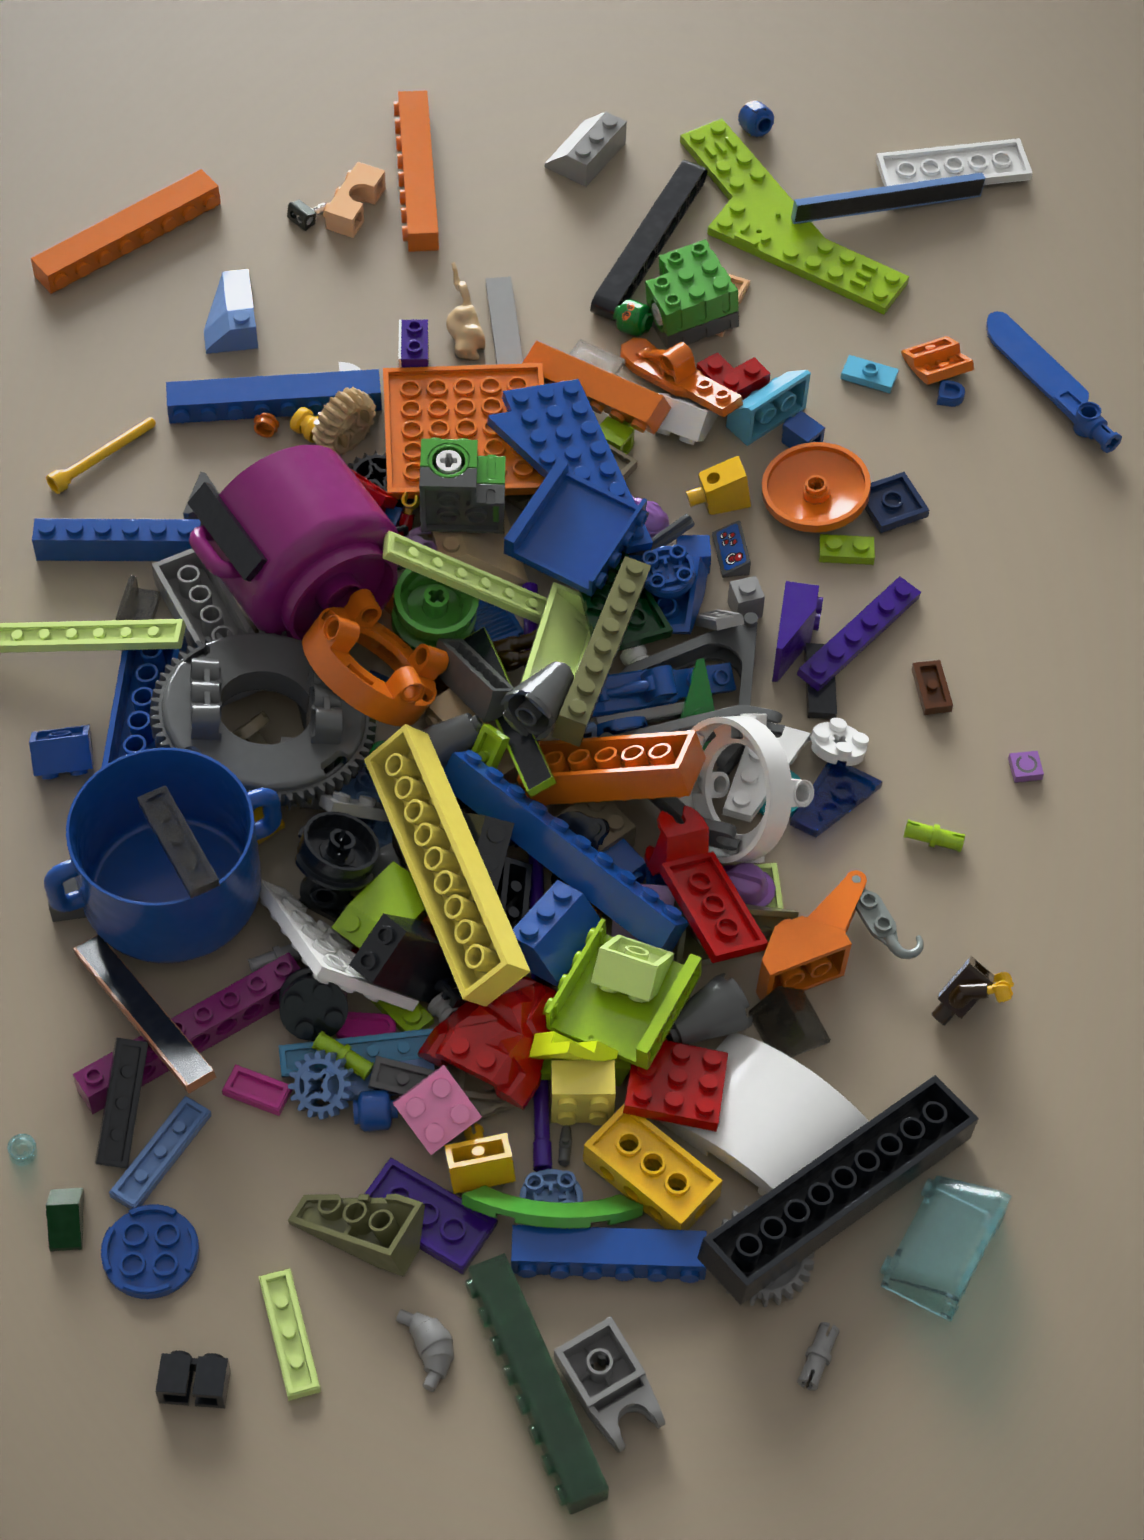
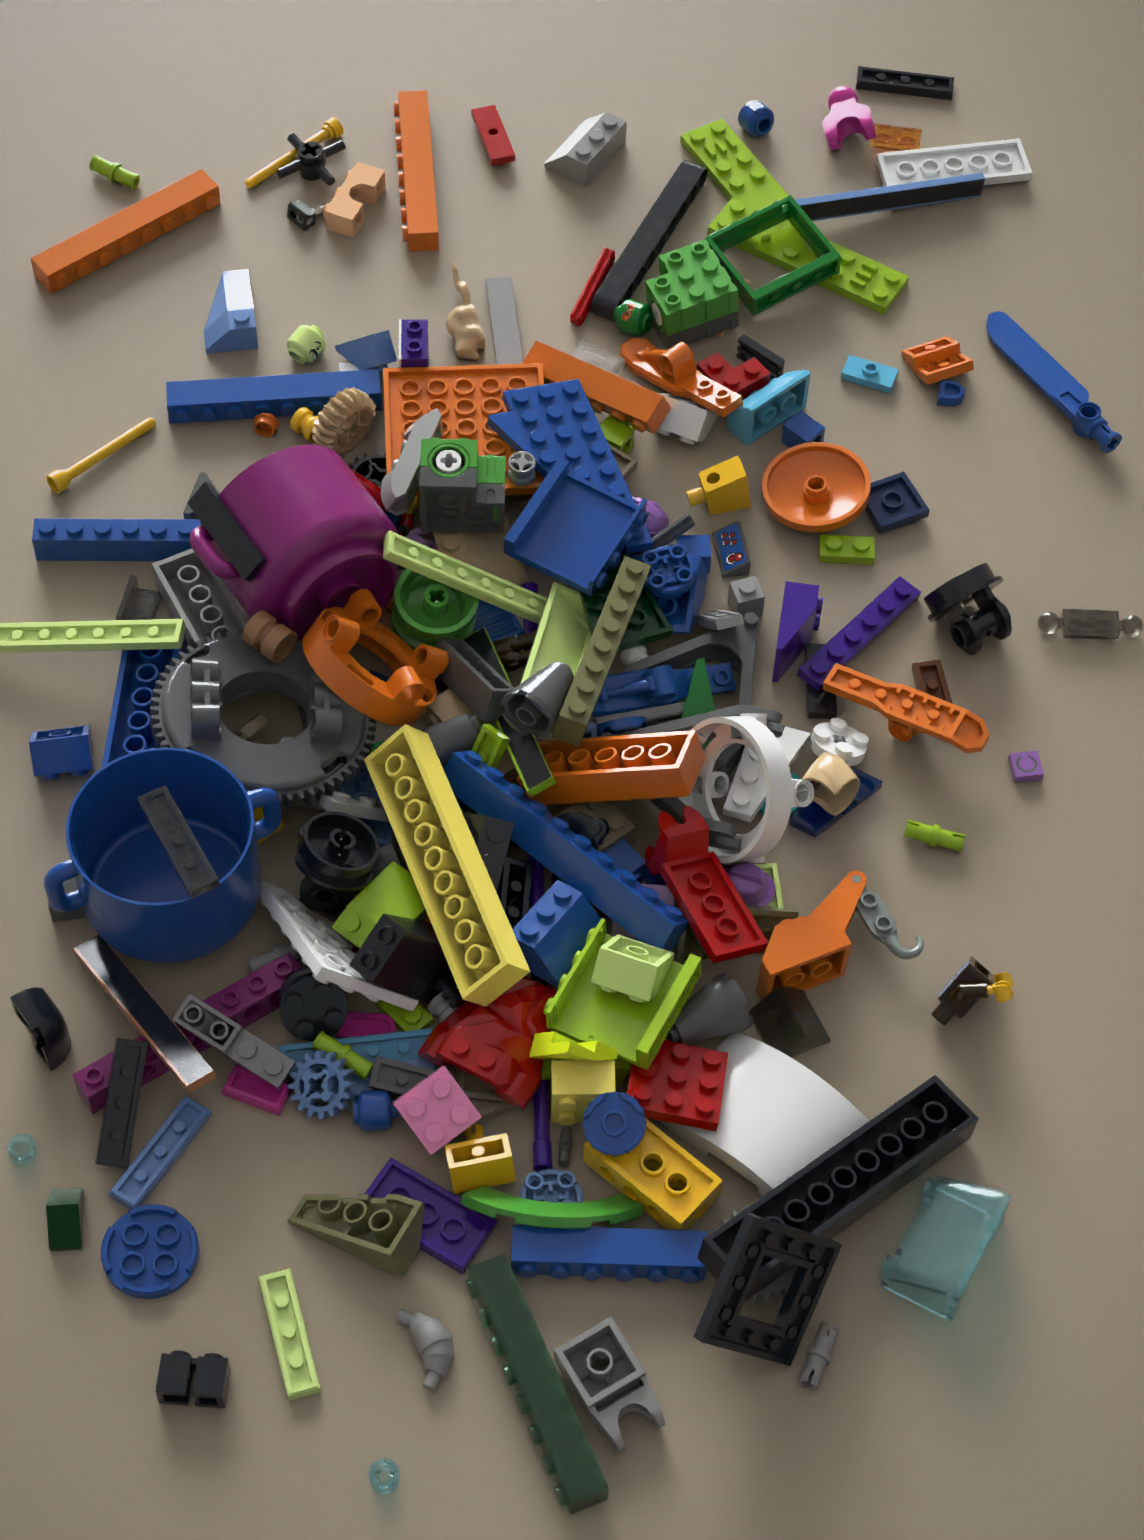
none -> black brick [10,987,71,1071]
none -> lime pin [89,155,140,190]
none -> flat silver slope [172,993,296,1089]
none -> medium nougat wheel [242,610,298,664]
none -> yellow piece [245,117,344,188]
none -> black bar [277,133,346,186]
none -> yellowish green head [287,325,326,364]
none -> medium blue slope [335,330,397,372]
none -> clear light blue bush [369,1458,400,1494]
none -> light grey brick [381,409,443,516]
none -> red tile [471,105,515,166]
none -> light grey wheel [508,451,536,486]
none -> red axle [570,248,615,326]
none -> blue tile [583,1092,646,1157]
none -> black plate [693,1212,842,1366]
none -> green window [705,195,841,316]
none -> black tile [736,334,785,380]
none -> tan piece [802,752,860,816]
none -> dark pink piece [822,86,877,151]
none -> orange piece [823,663,989,753]
none -> black tile [856,66,954,100]
none -> clear orange plate [870,123,922,151]
none -> black piece [924,563,1012,655]
none -> clear smoke plate [1038,609,1144,640]

